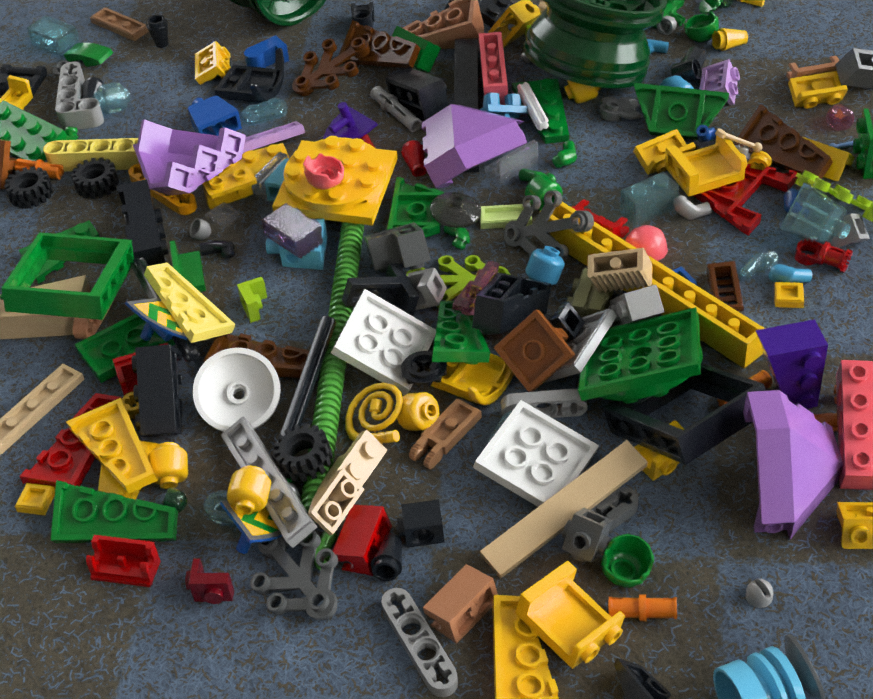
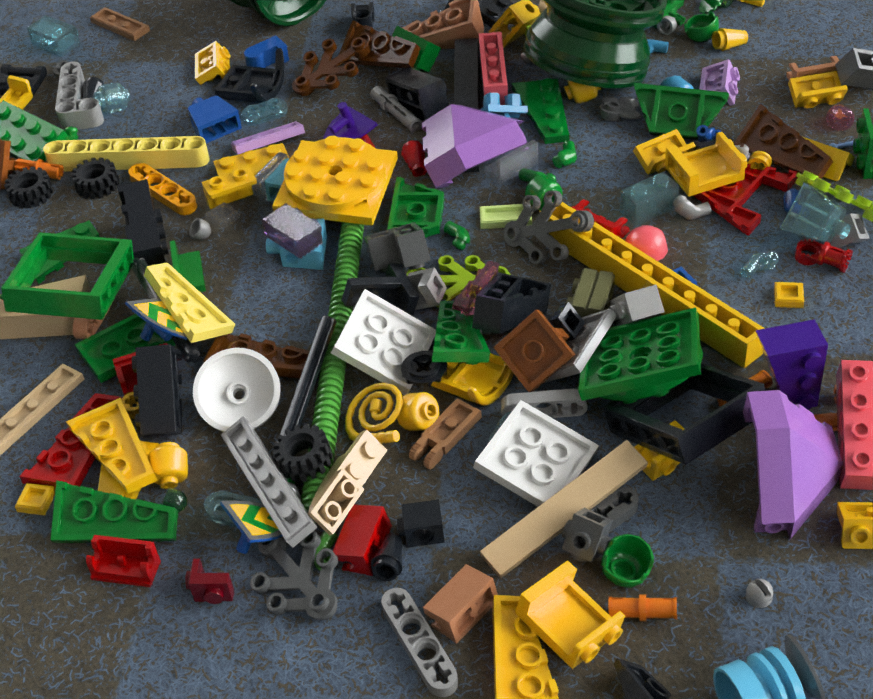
green slope [64,43,113,67] -> none
medium lavender panel [133,120,246,196] -> none
black cone [146,14,169,48] -> none
black arm [199,240,235,259] -> none
yellow head [227,465,271,515] -> none
lime bracket [237,277,267,323] -> none
coral hair [303,153,344,190] -> none
clear smoke dish [430,192,481,228] -> none
white axle [517,82,549,131] -> none
dark azure head [525,246,565,286] -> none
tan brick [587,248,652,293] -> none
black piece [671,46,707,82] -> none
reddish brown slope [706,261,744,312] -> none
tan hinge [715,128,762,152] -> none
dark azure arm [768,264,812,283] -> none

